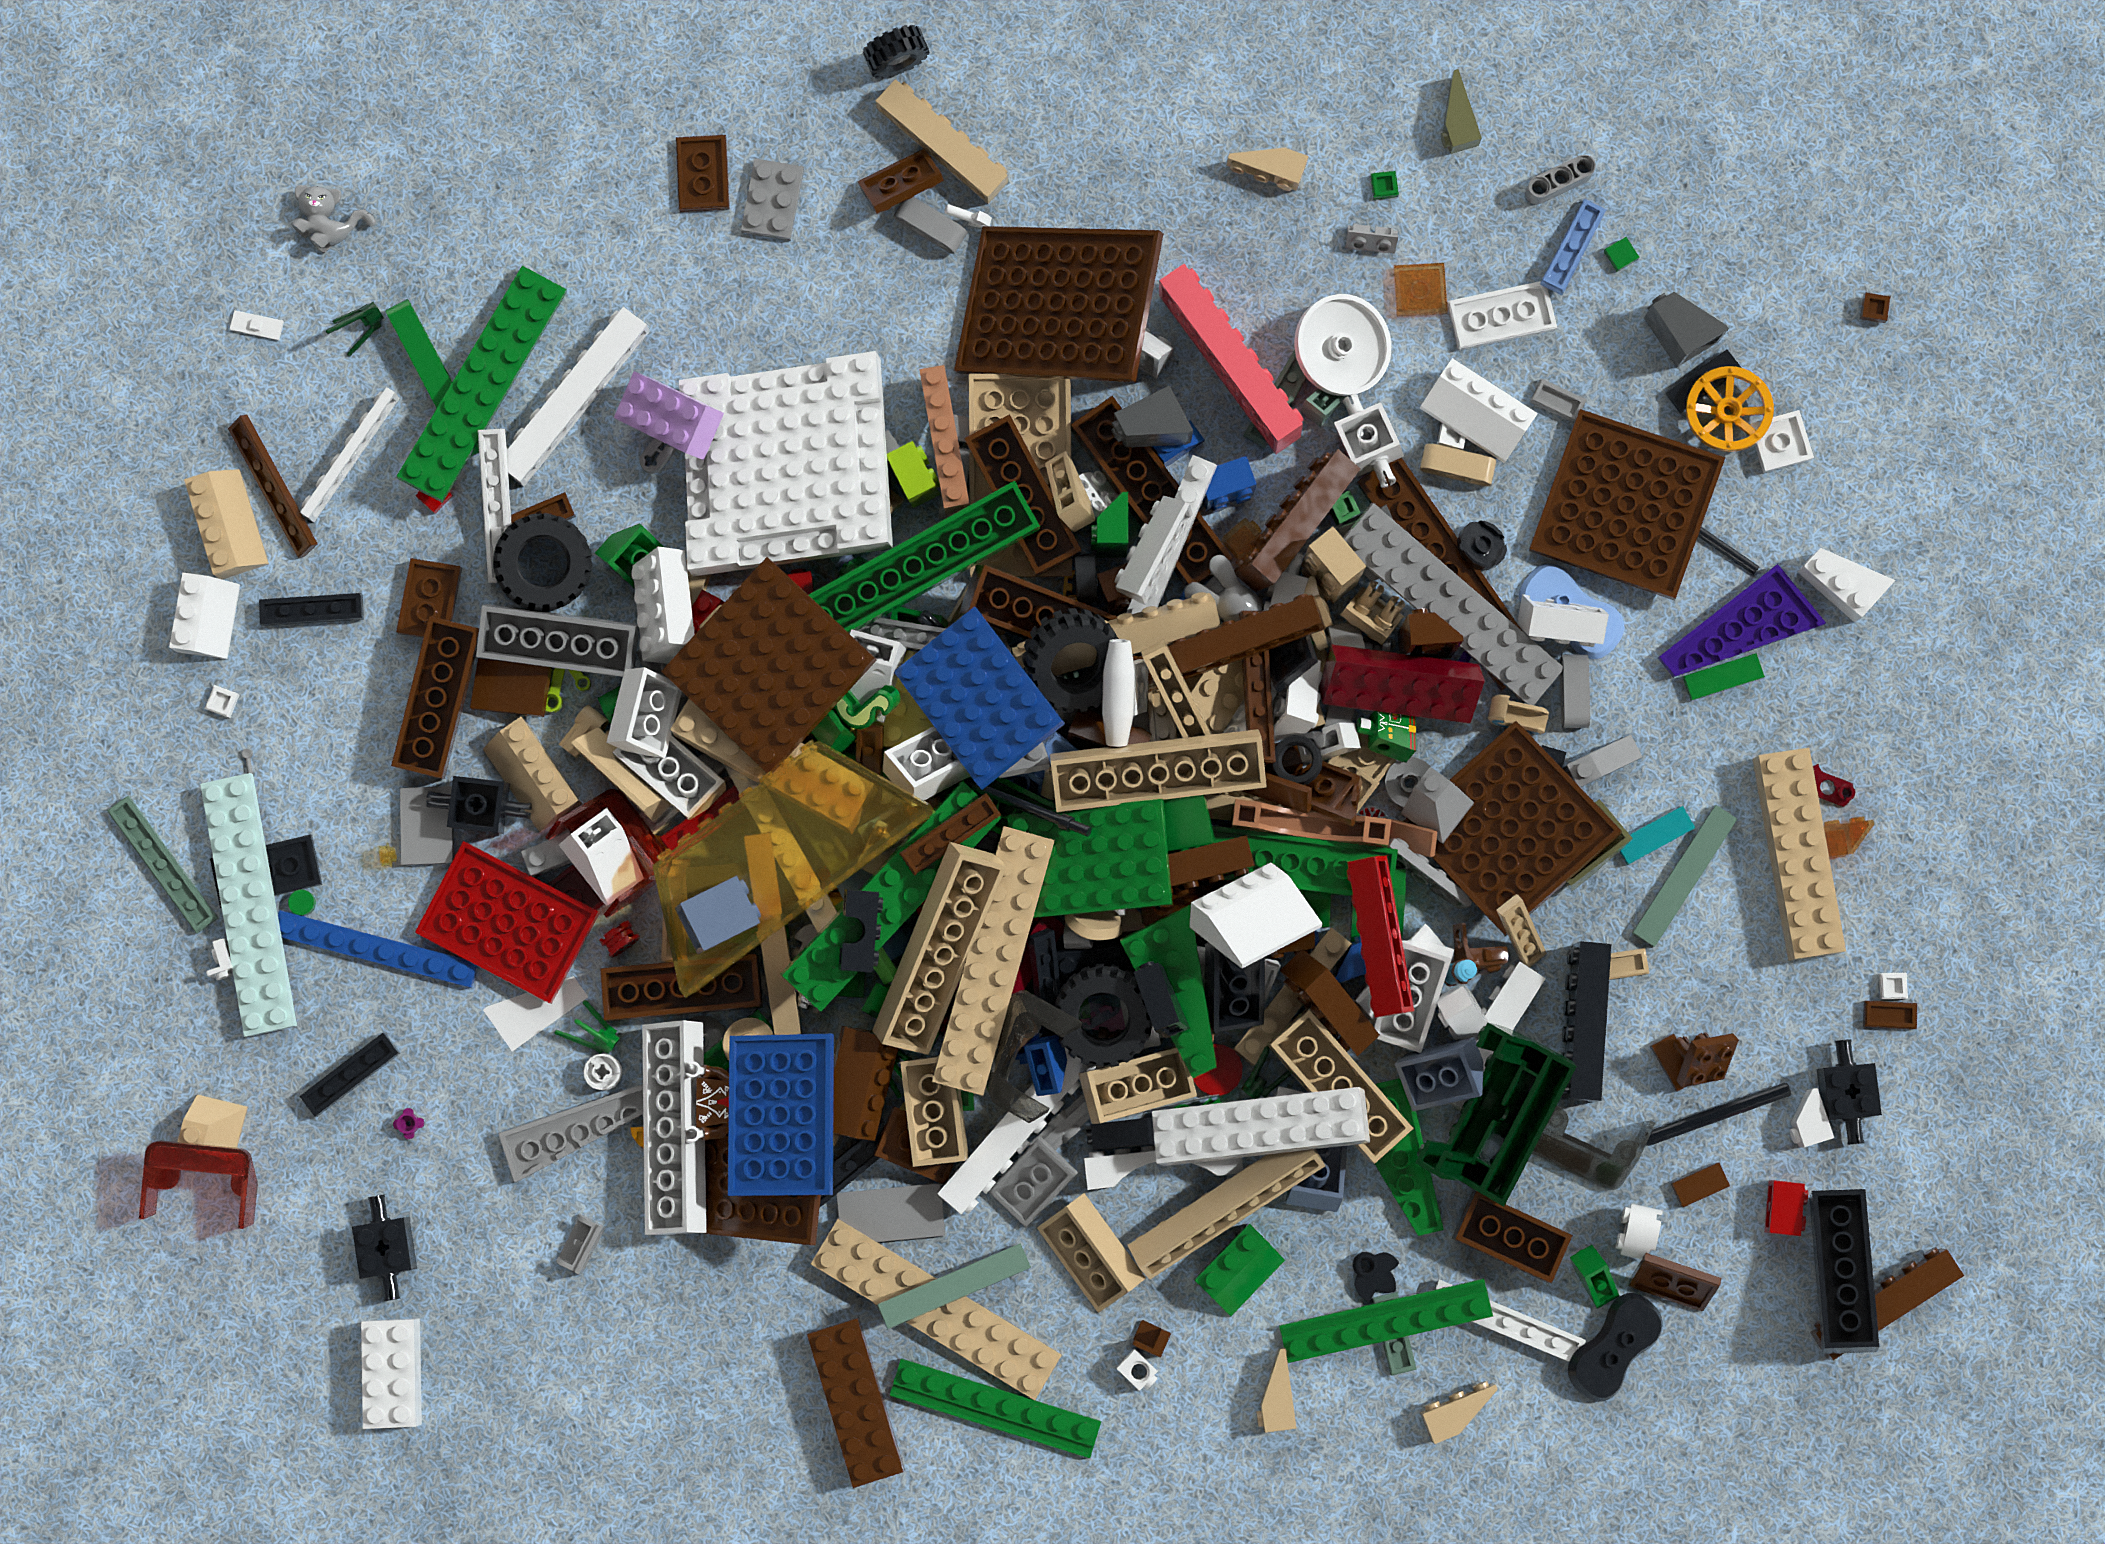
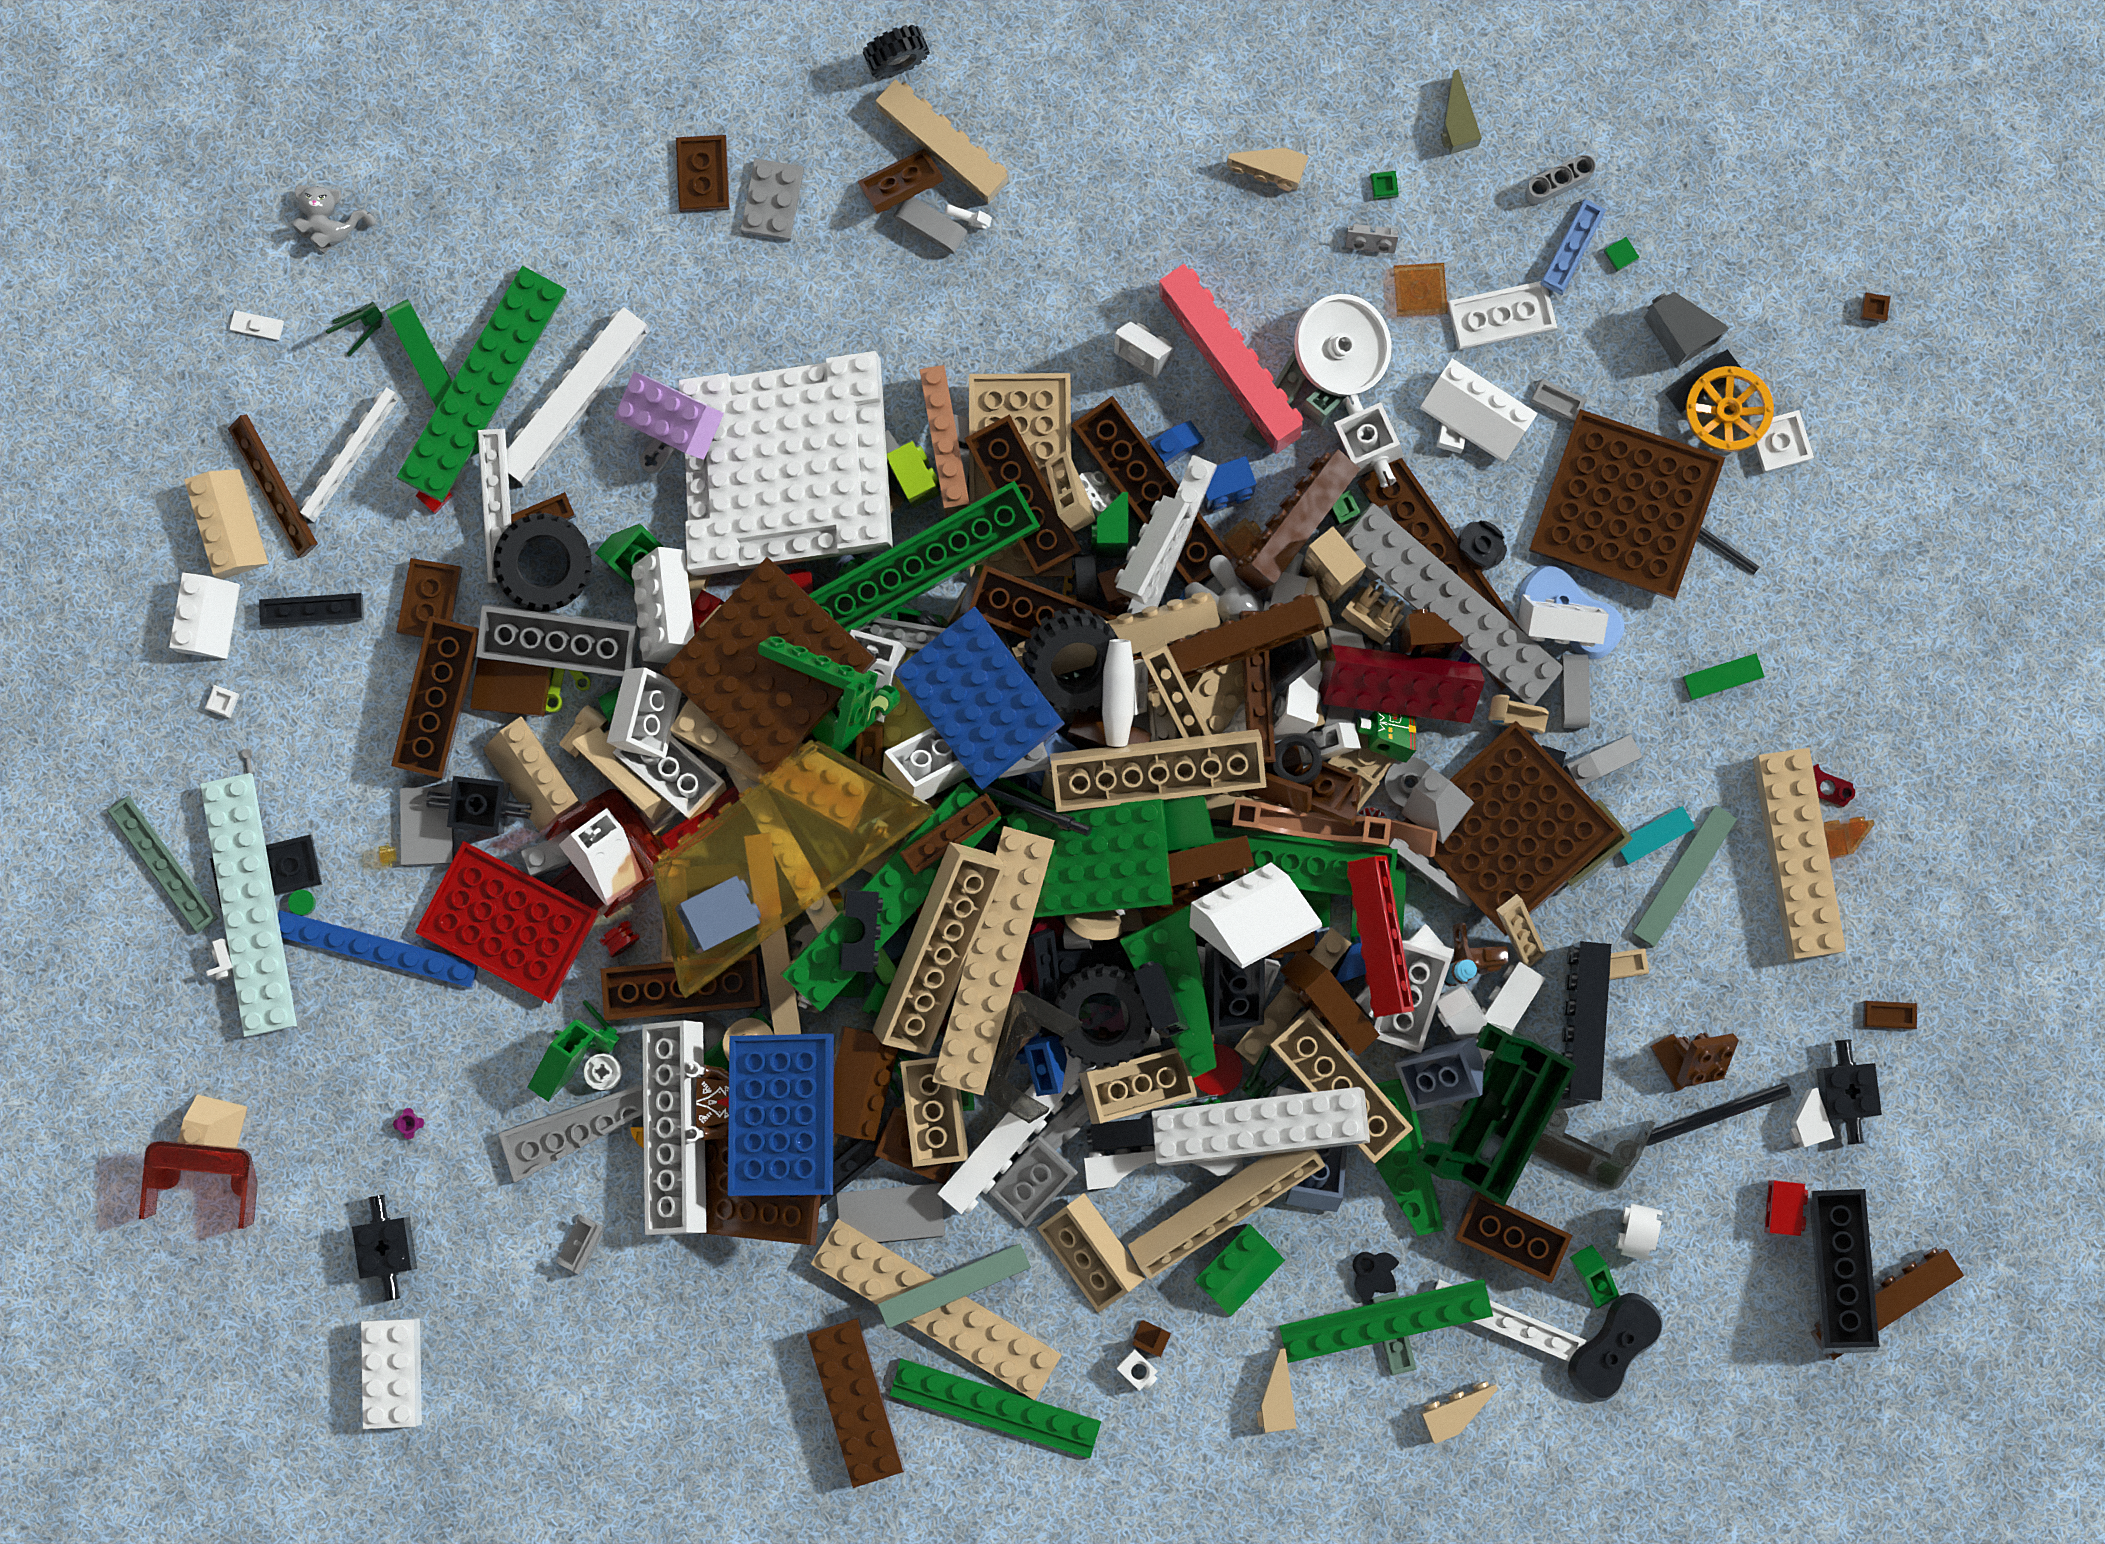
black plate [299,1032,400,1117] -> none
white sticker [483,976,588,1051] -> none
reddish brown plate [954,226,1164,382] -> none
dark grey slope [1111,385,1193,448] -> none
tan beam [1420,444,1497,486] -> none
reddish brown tile [1628,1253,1722,1311] -> none
dark purple wing [1658,564,1826,678] -> none
reddish brown tile [1671,1162,1730,1207] -> none
white wedge [1797,548,1895,622] -> none
white tile [1879,973,1908,1000] -> none
none -> green brick [527,1020,596,1102]
none -> green bracket [758,636,878,746]

